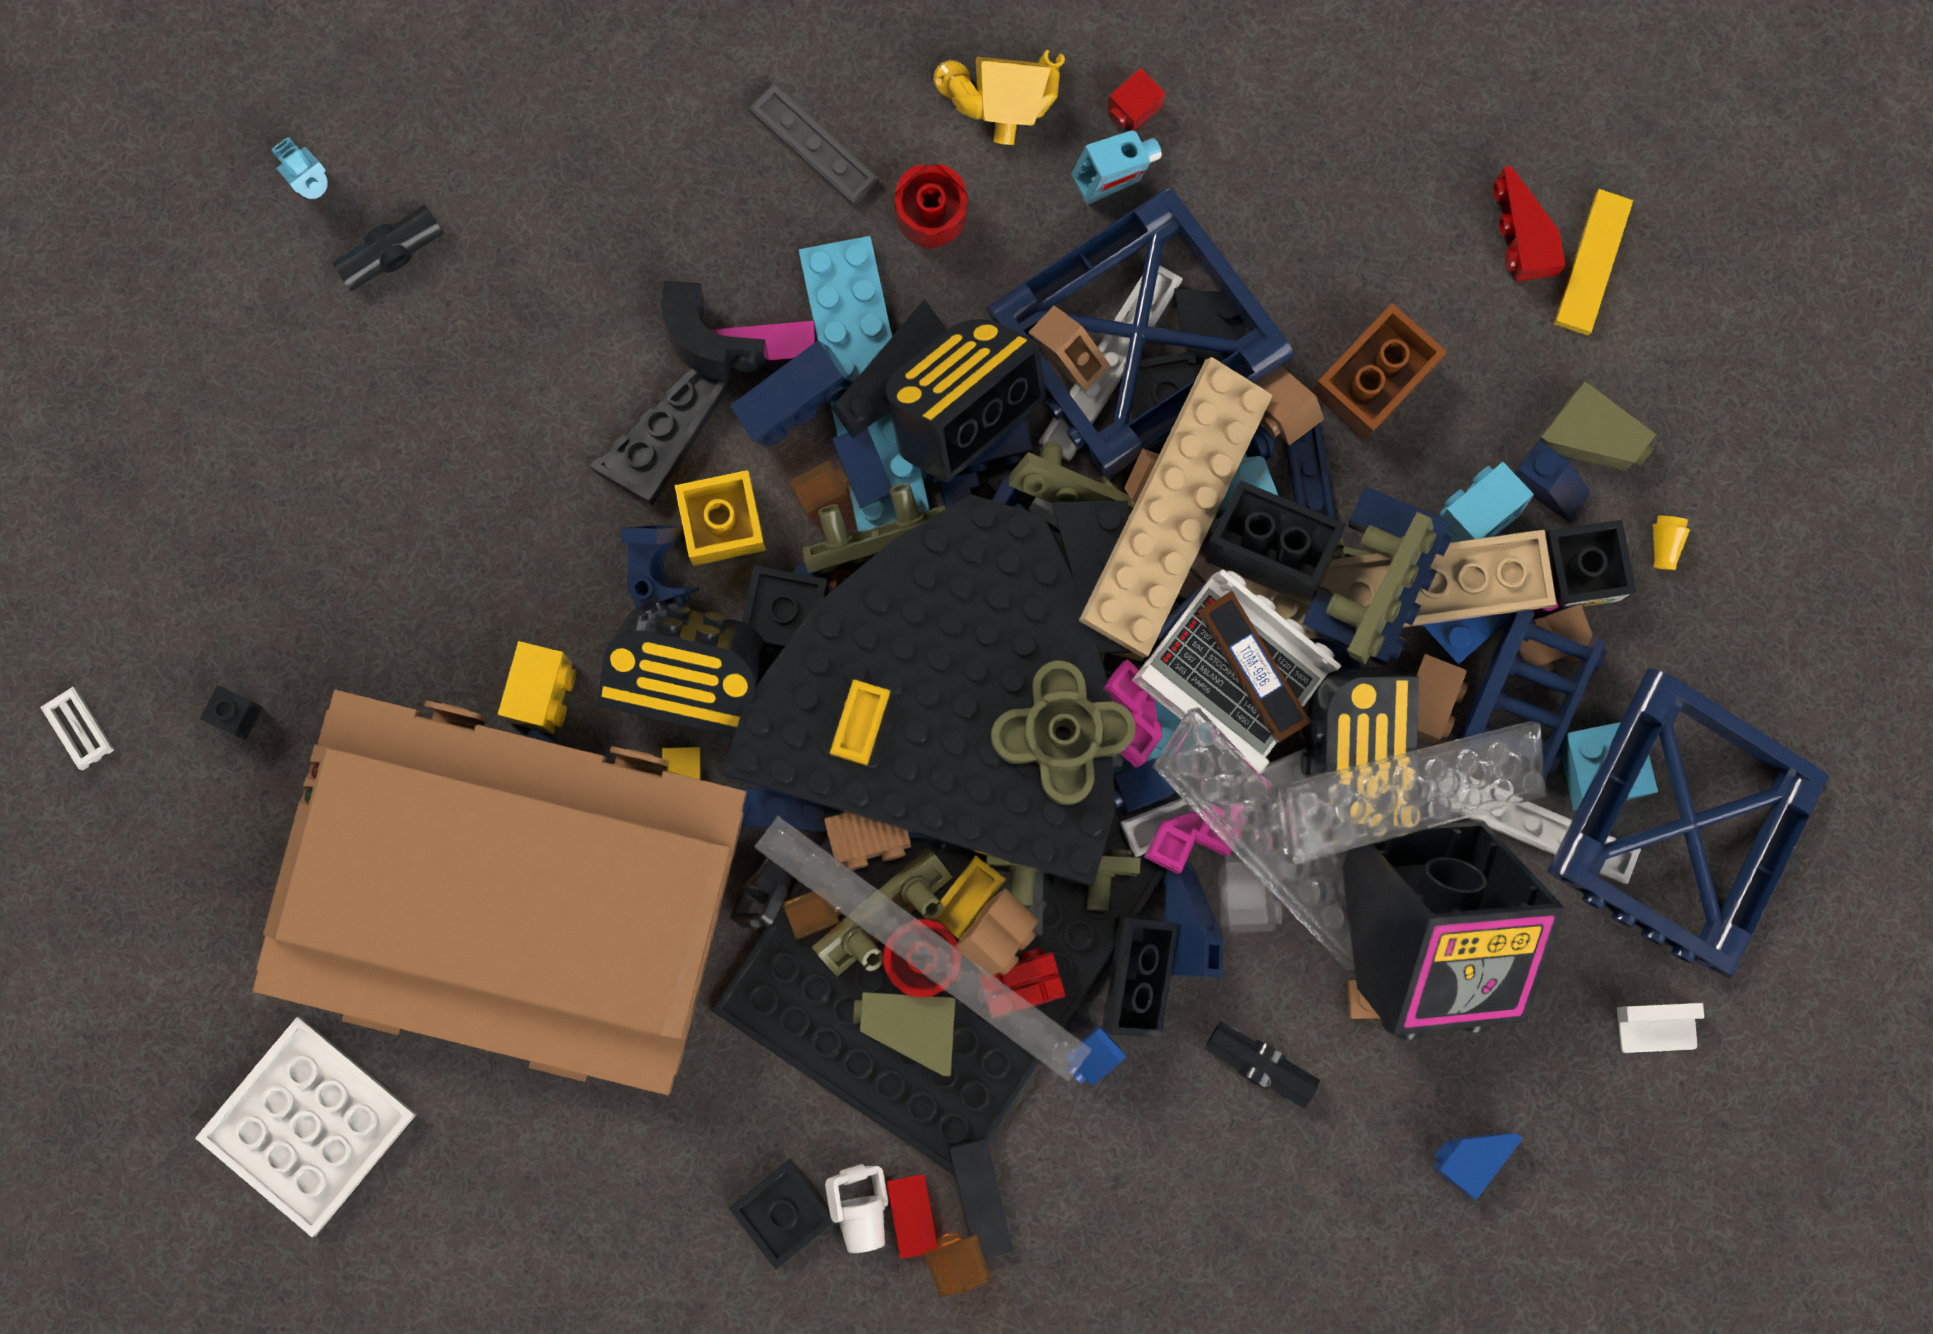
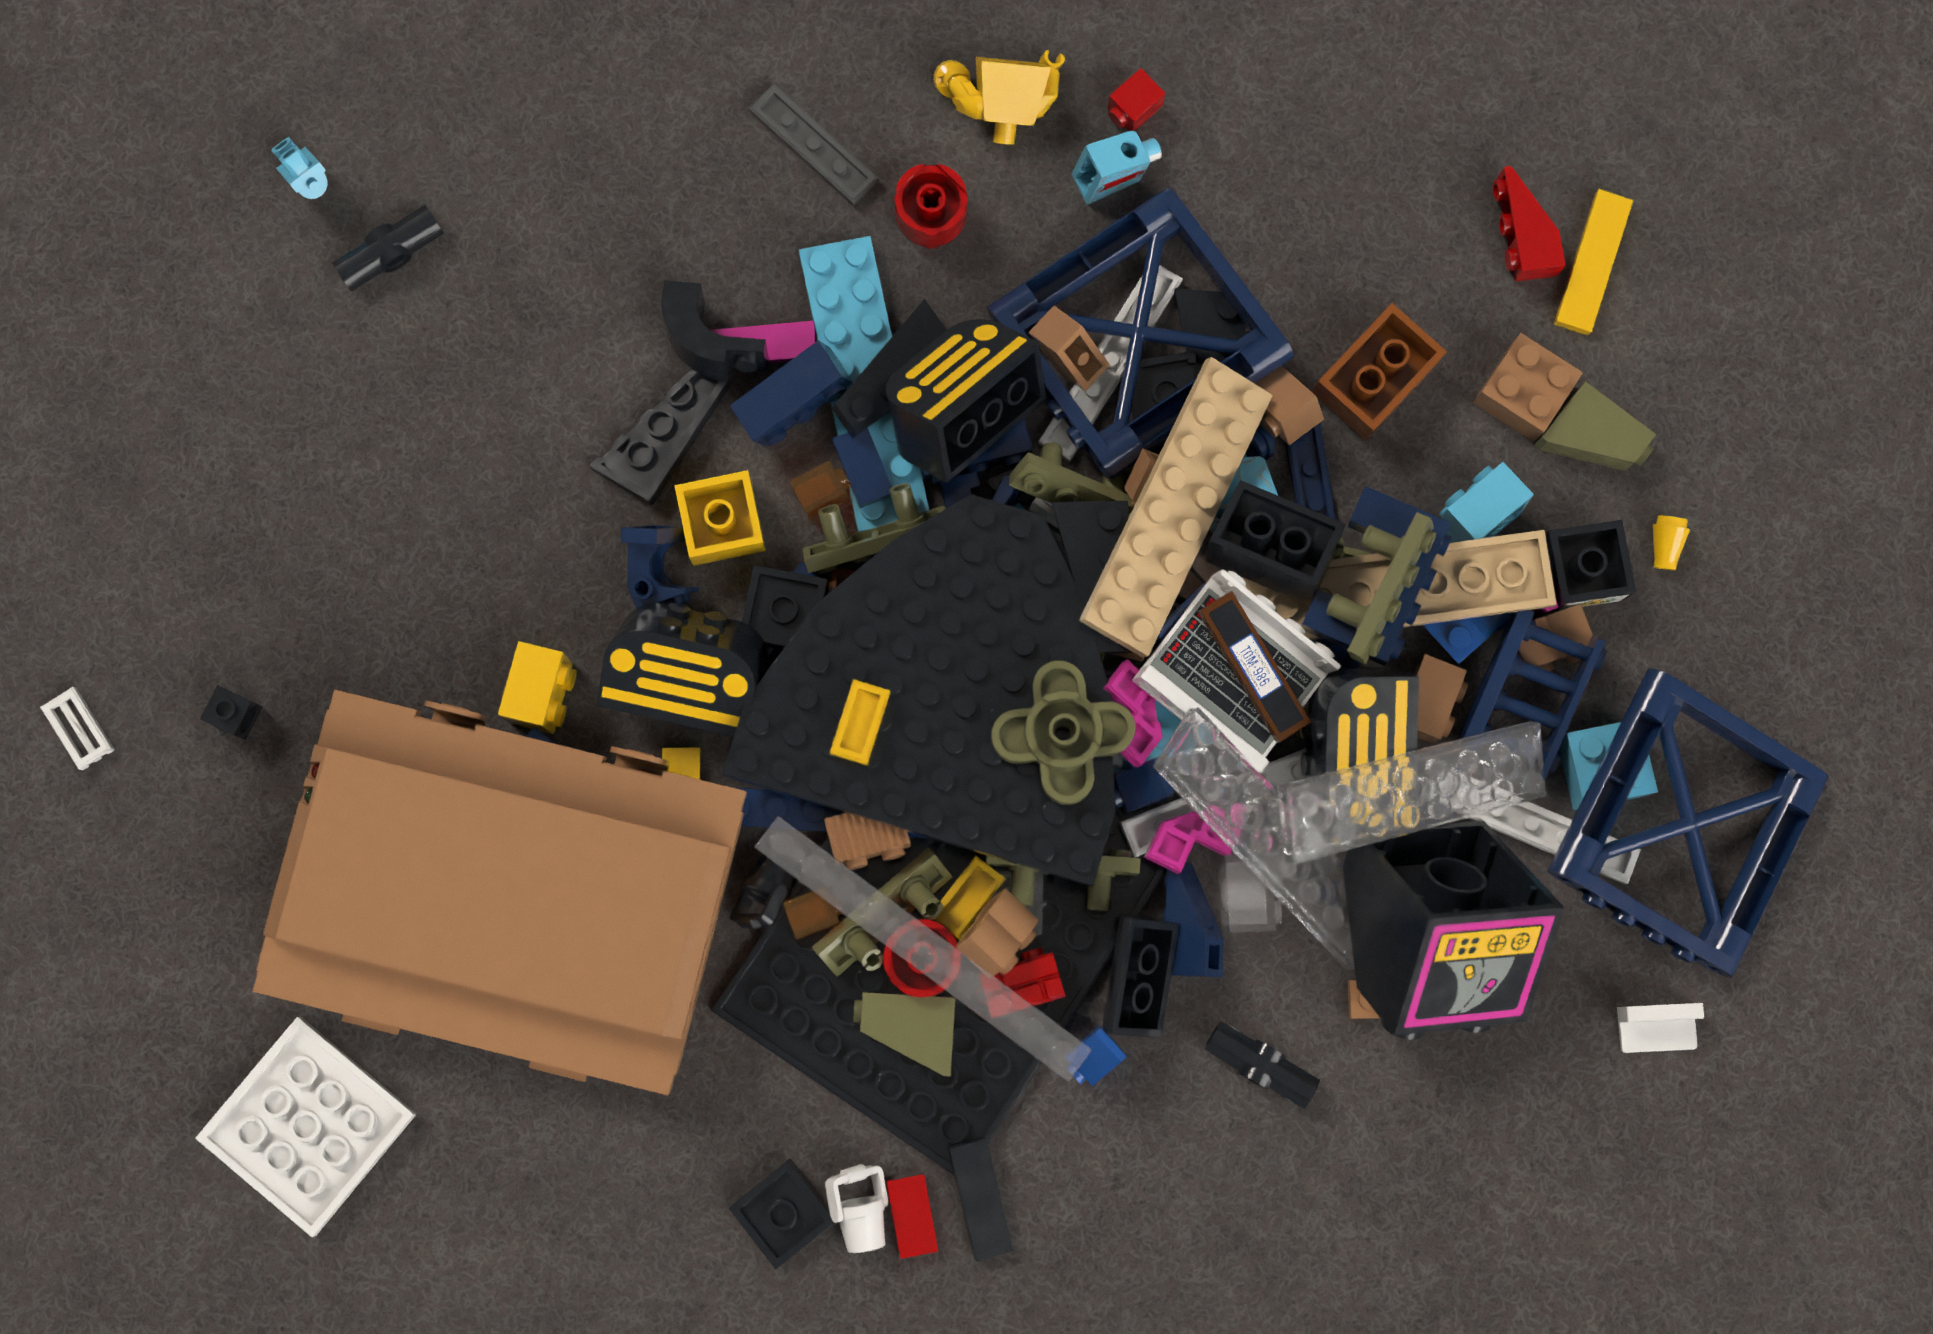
clear orange brick [924,1232,991,1297] -> none
blue slope [1432,1132,1523,1200] -> none
dark blue slope [1513,440,1590,522] -> none
none -> medium nougat brick [1473,333,1583,442]

